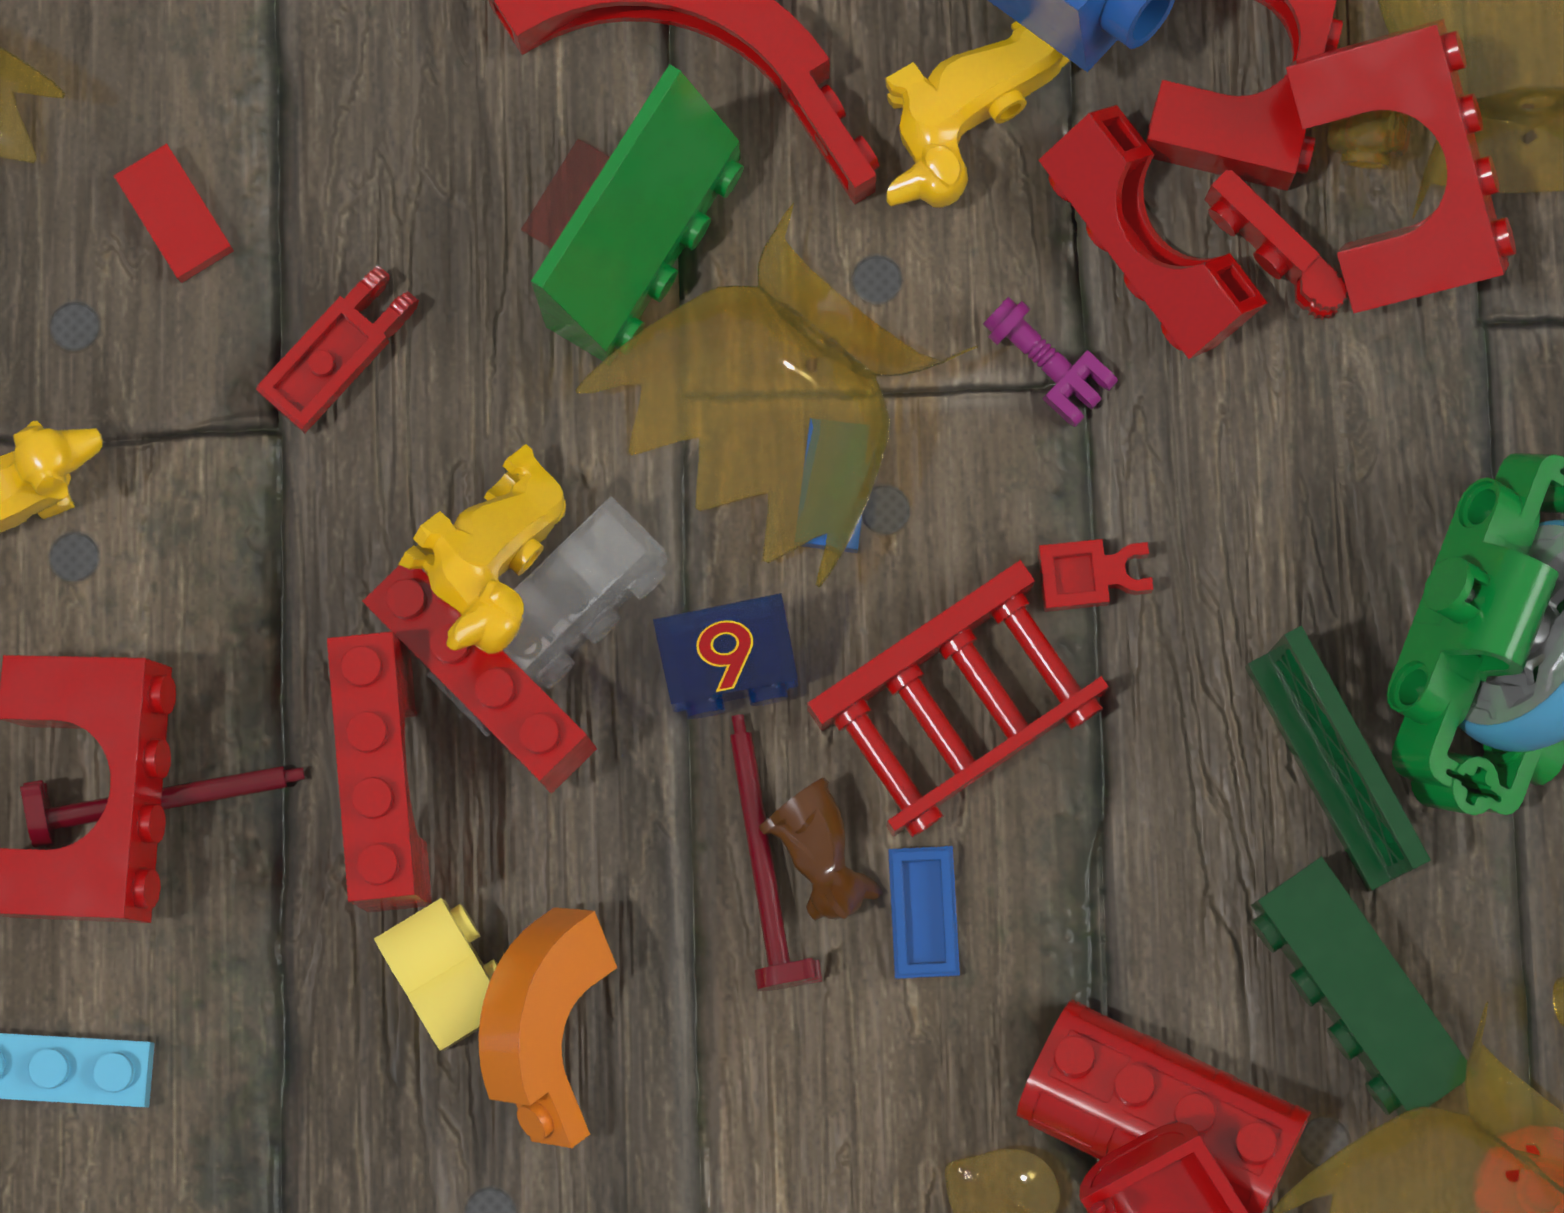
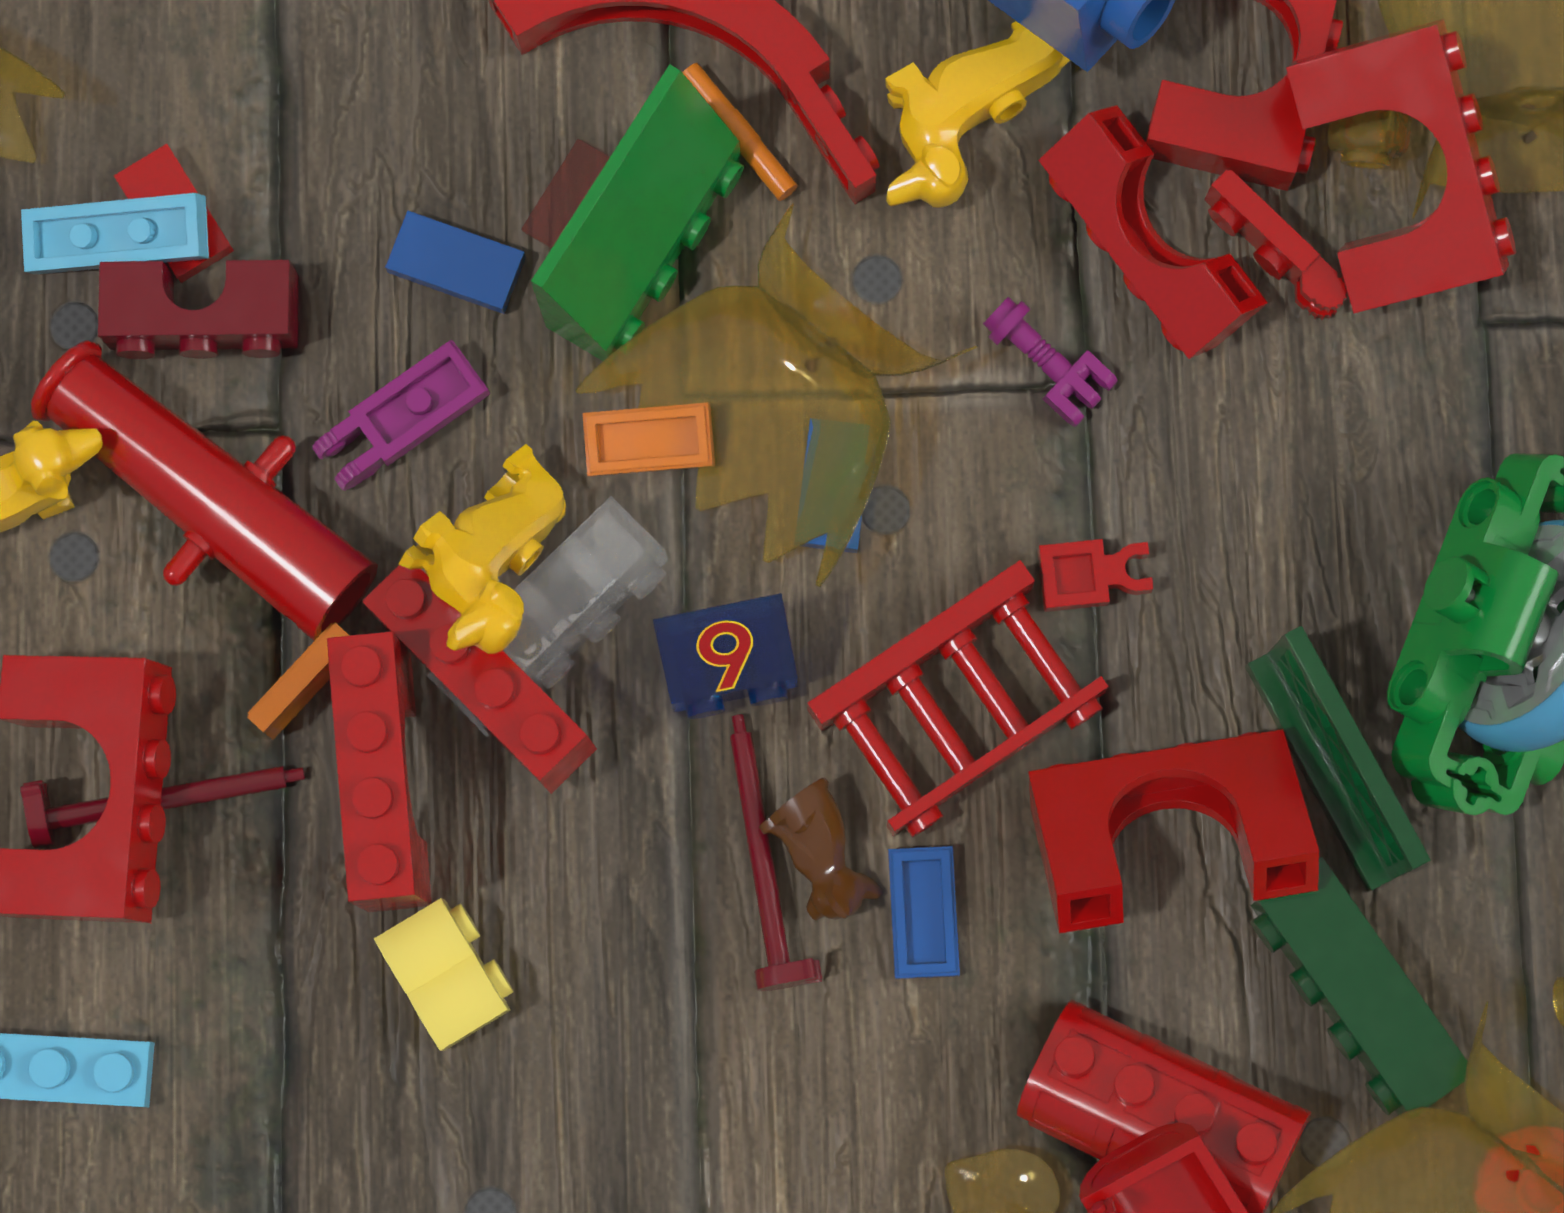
red hinge [255,266,419,434] -> none
orange arch [479,907,617,1148] -> none
none -> medium azure plate [21,193,209,274]
none -> red piece [31,340,378,641]
none -> dark red arch [98,260,299,359]
none -> orange tile [247,622,350,740]
none -> magenta hinge [312,340,490,491]
none -> blue tile [385,210,526,314]
none -> orange tile [582,402,715,477]
none -> orange piece [682,63,798,201]
none -> red arch [1028,729,1319,934]

